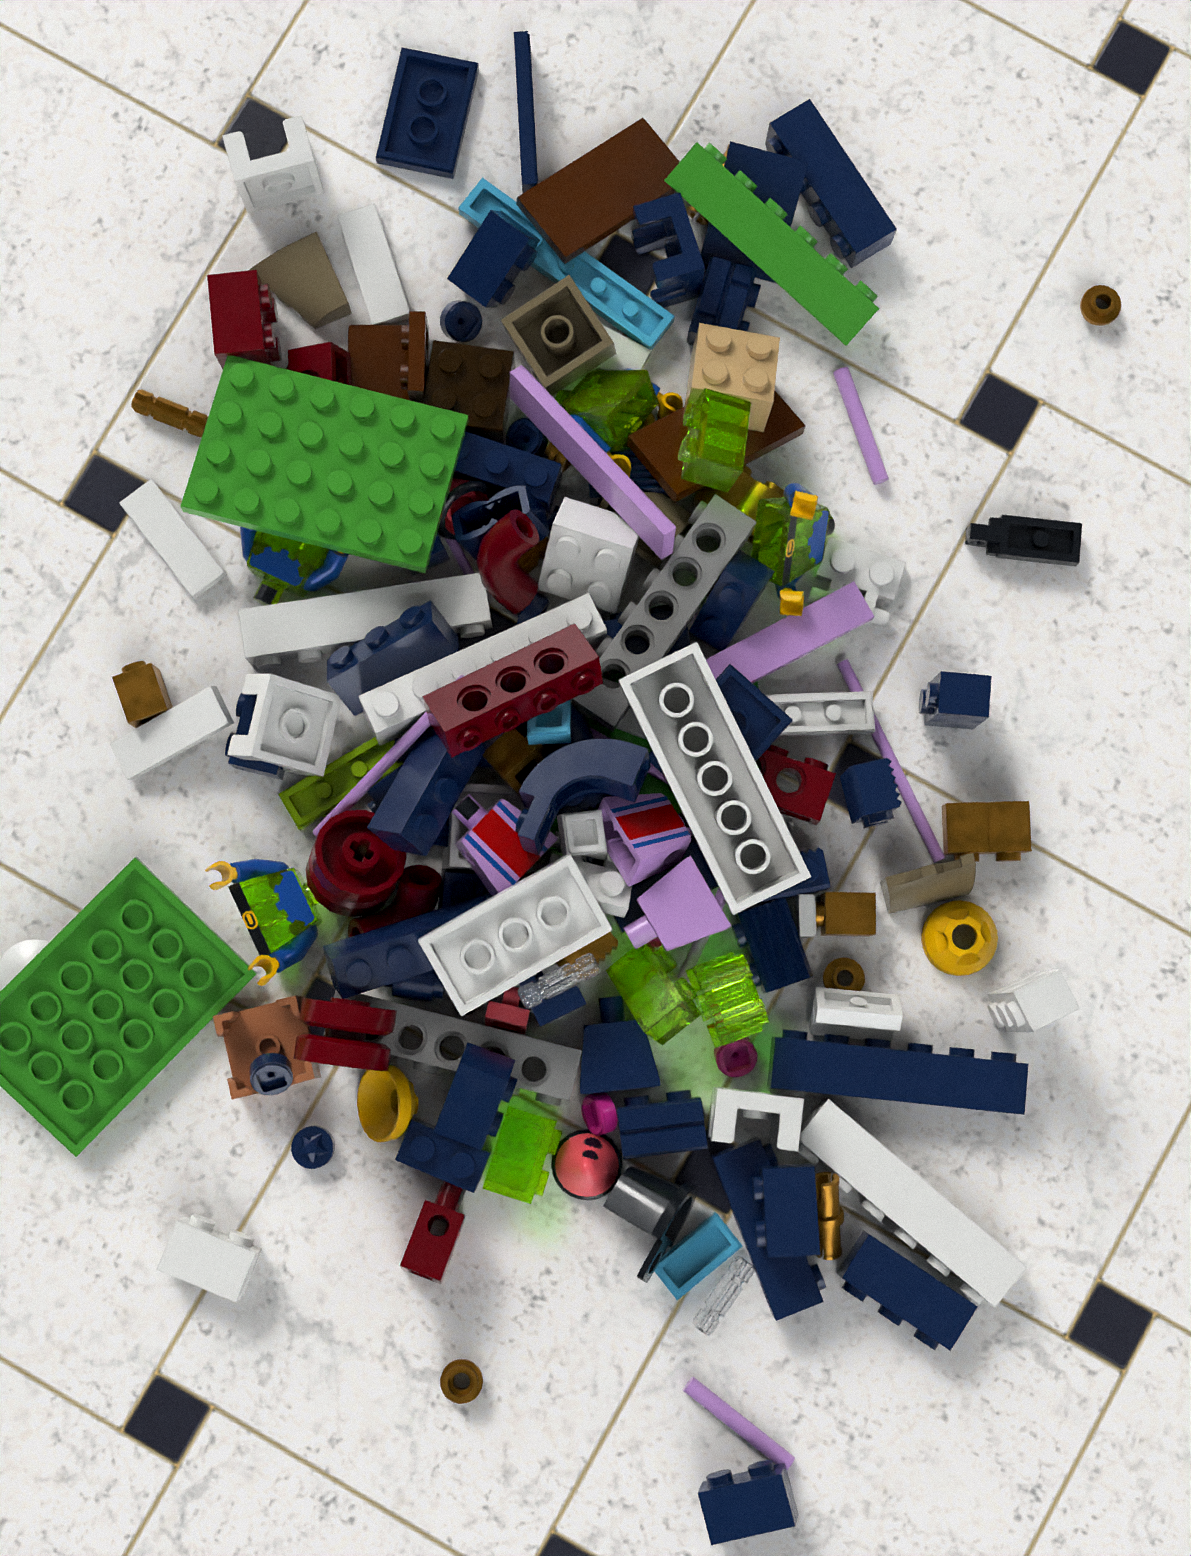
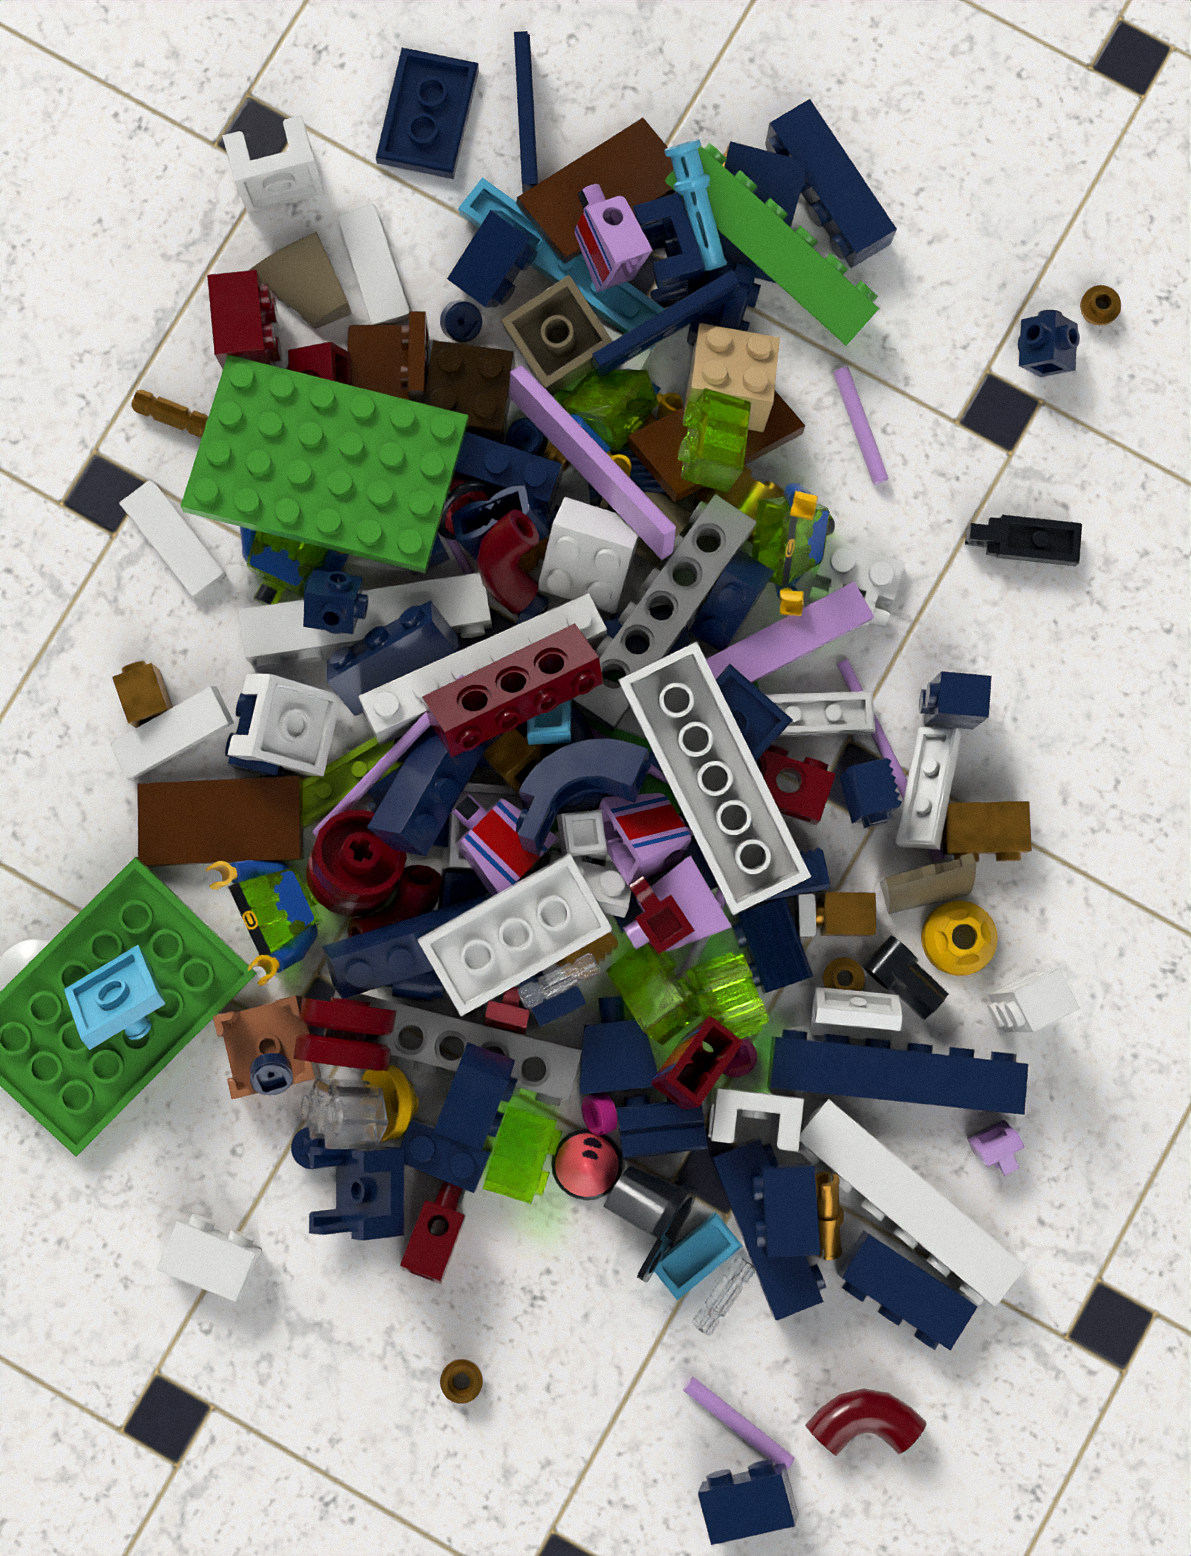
none -> medium azure tile [64,945,166,1050]
none -> reddish brown tile [137,776,304,867]
none -> clear brick [301,1078,388,1150]
none -> dark blue brick [303,569,369,635]
none -> dark blue panel [309,1143,404,1241]
none -> lavender torso [574,184,653,292]
none -> dark blue tile [591,269,740,377]
none -> dark red plate [629,876,695,954]
none -> dark red torso [651,1015,743,1110]
none -> medium azure pin [664,139,727,271]
none -> dark red cylinder [805,1389,926,1456]
none -> black piece [862,935,949,1020]
none -> white tile [895,727,962,849]
none -> lavender tile [967,1119,1025,1176]
none -> dark blue brick [1018,310,1080,377]

